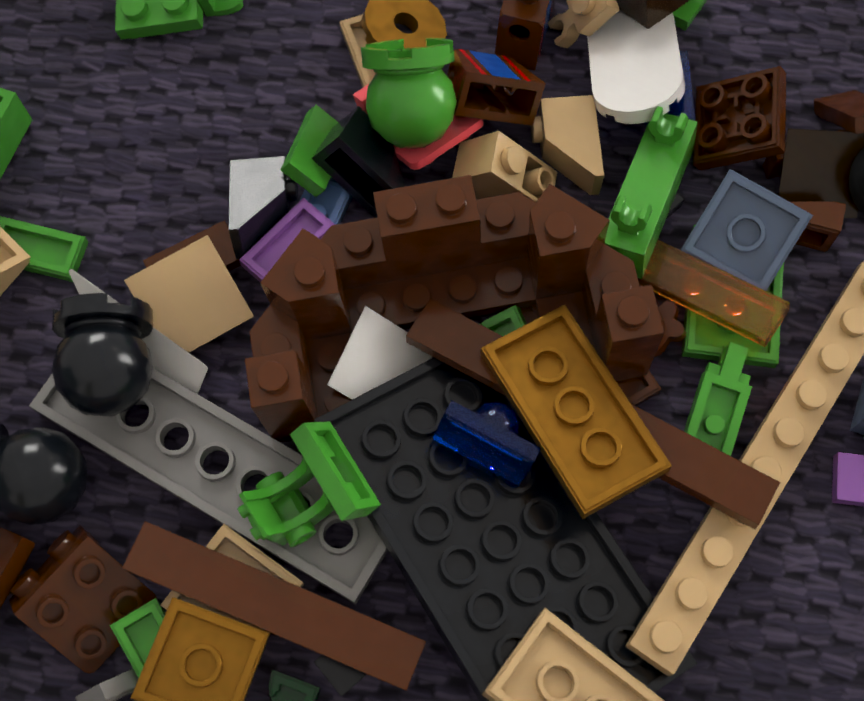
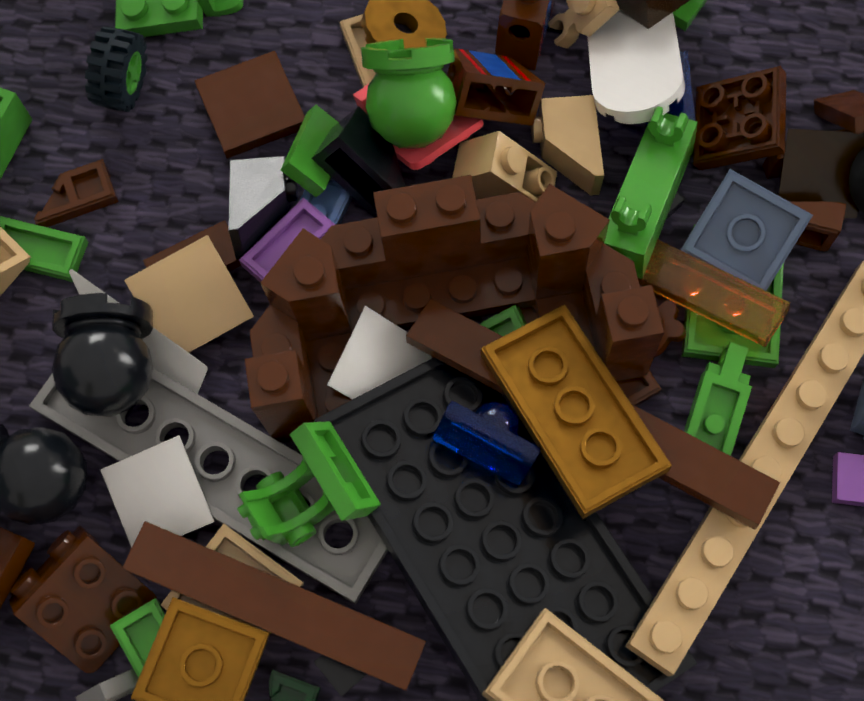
none -> reddish brown tile [34,159,119,227]
none -> black wheel [85,26,147,112]
none -> white sticker [101,435,215,547]
none -> reddish brown tile [194,50,305,159]

